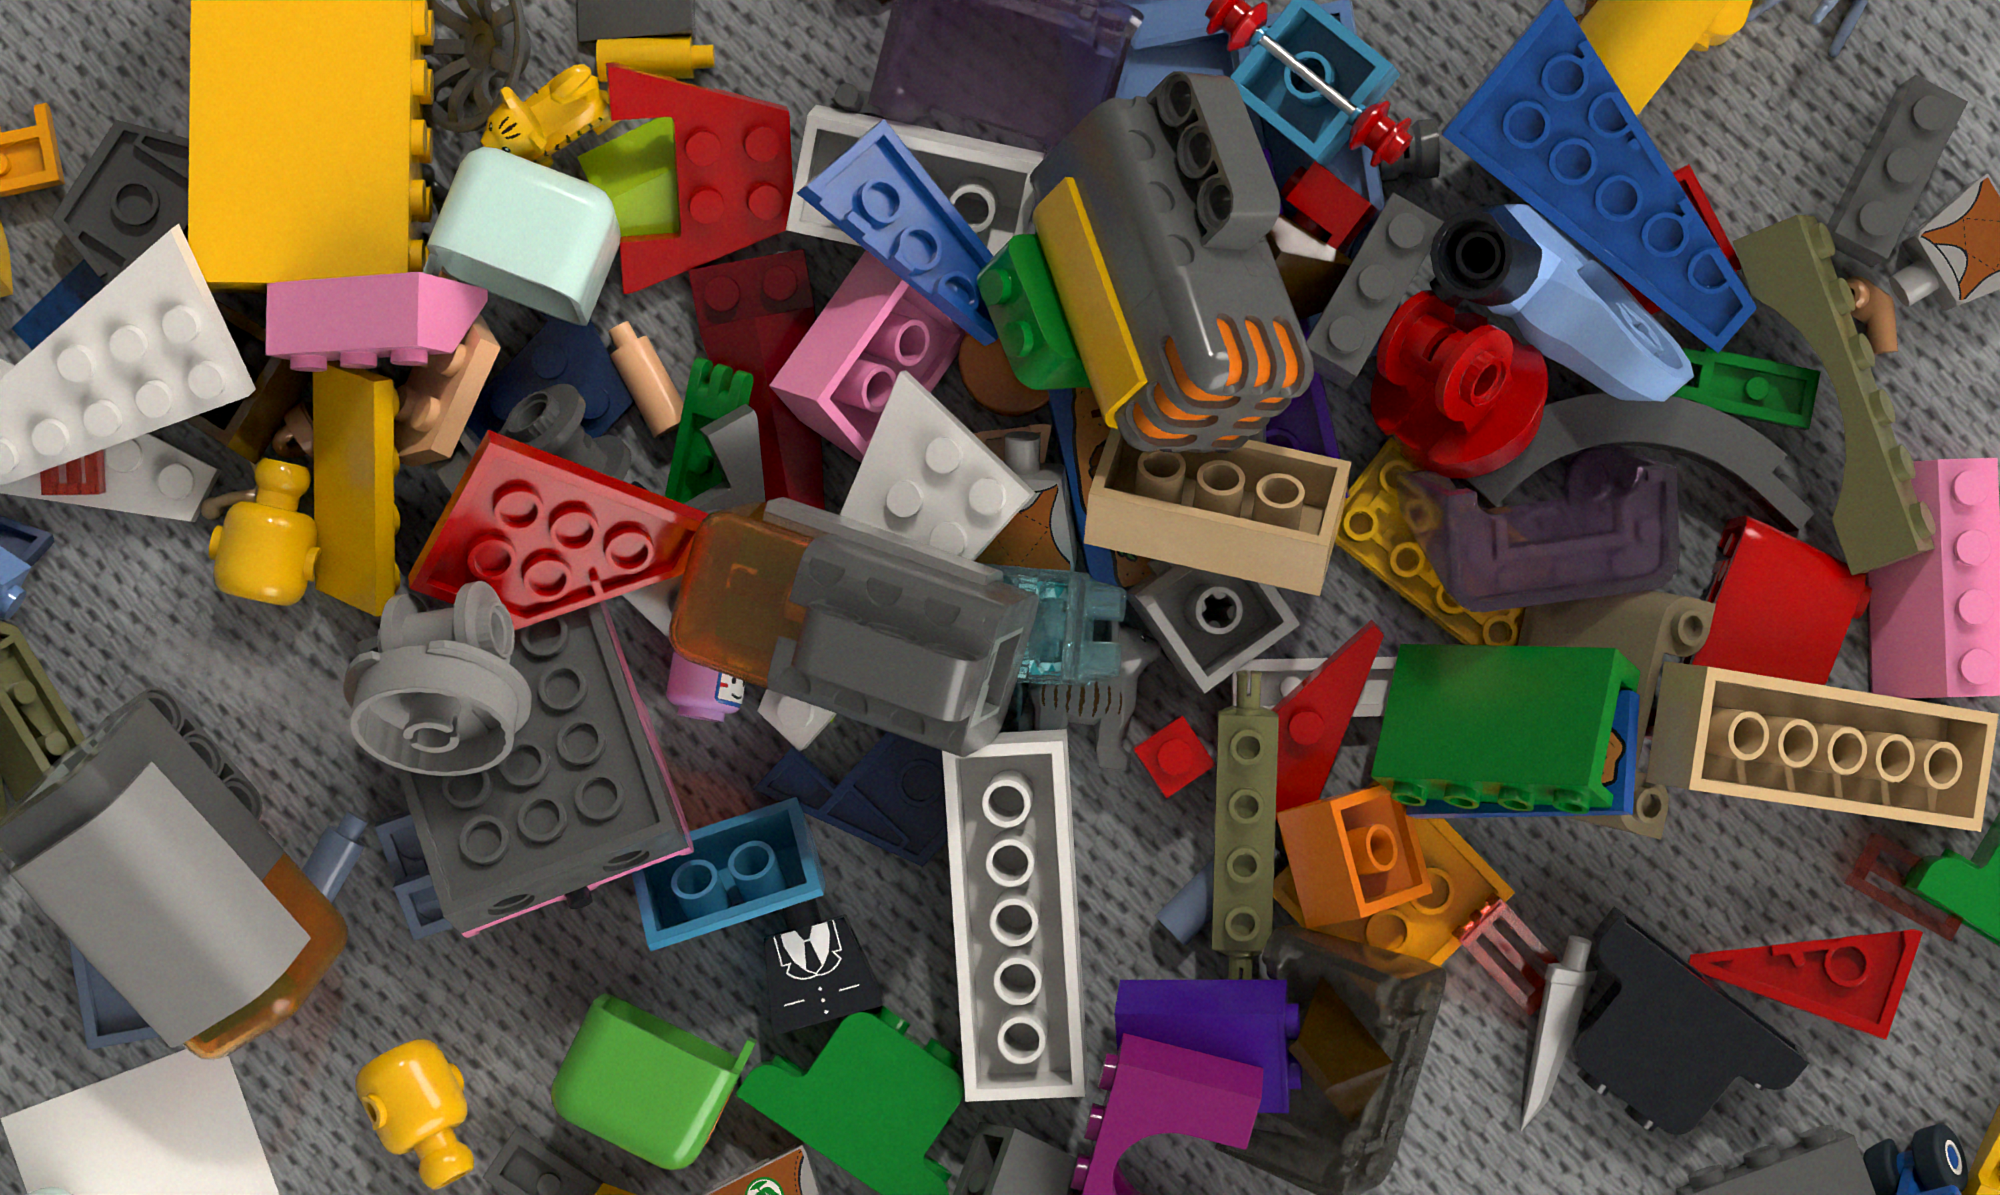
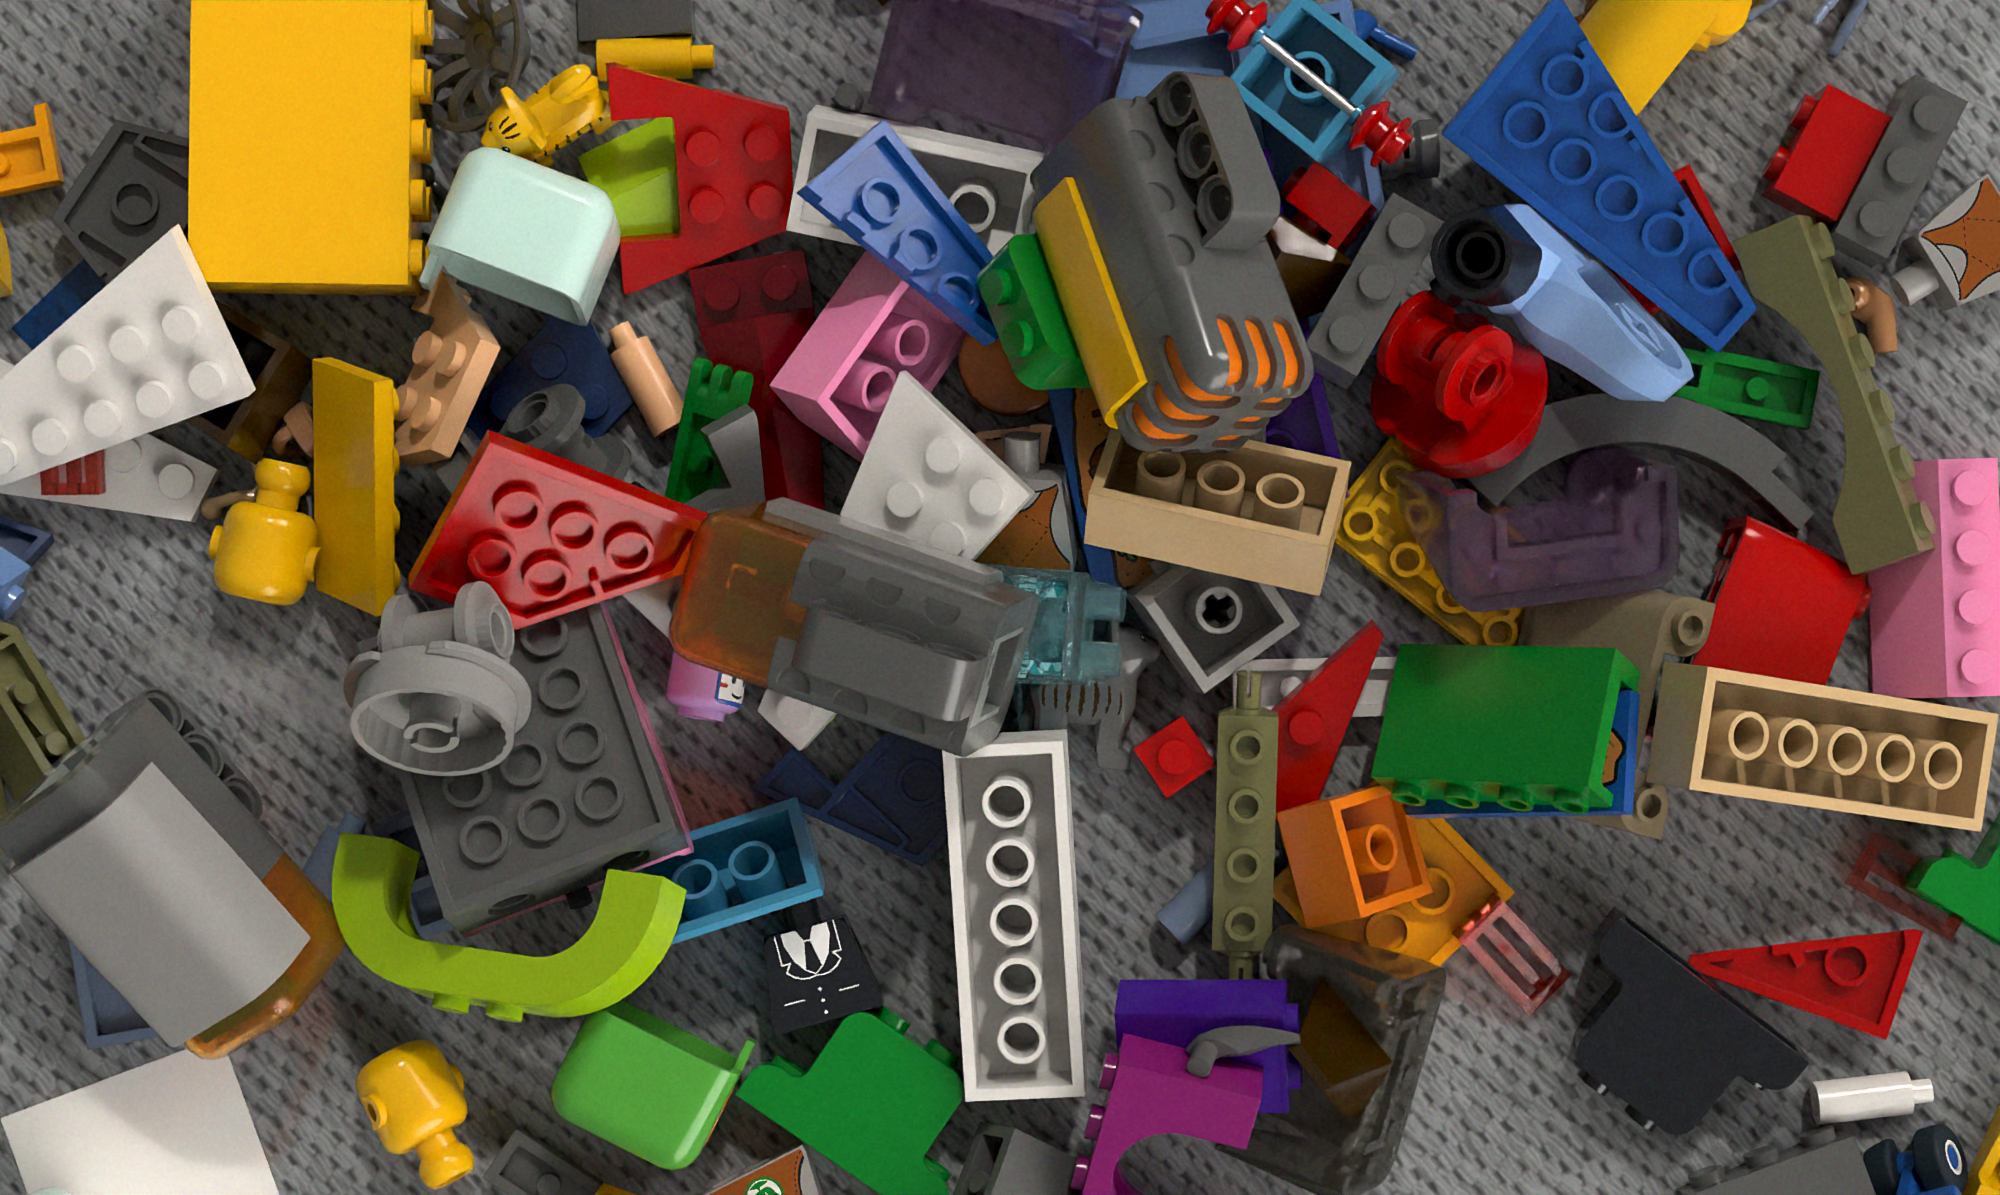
bright pink slope [265,272,488,372] -> none
light grey bar [1520,935,1598,1132] -> none
none -> lime arch [331,832,687,1023]
none -> dark grey bar [1185,1025,1301,1078]
none -> blue hand [1354,9,1418,60]
none -> red brick [1761,84,1891,227]
none -> white cylinder [1809,1071,1934,1125]

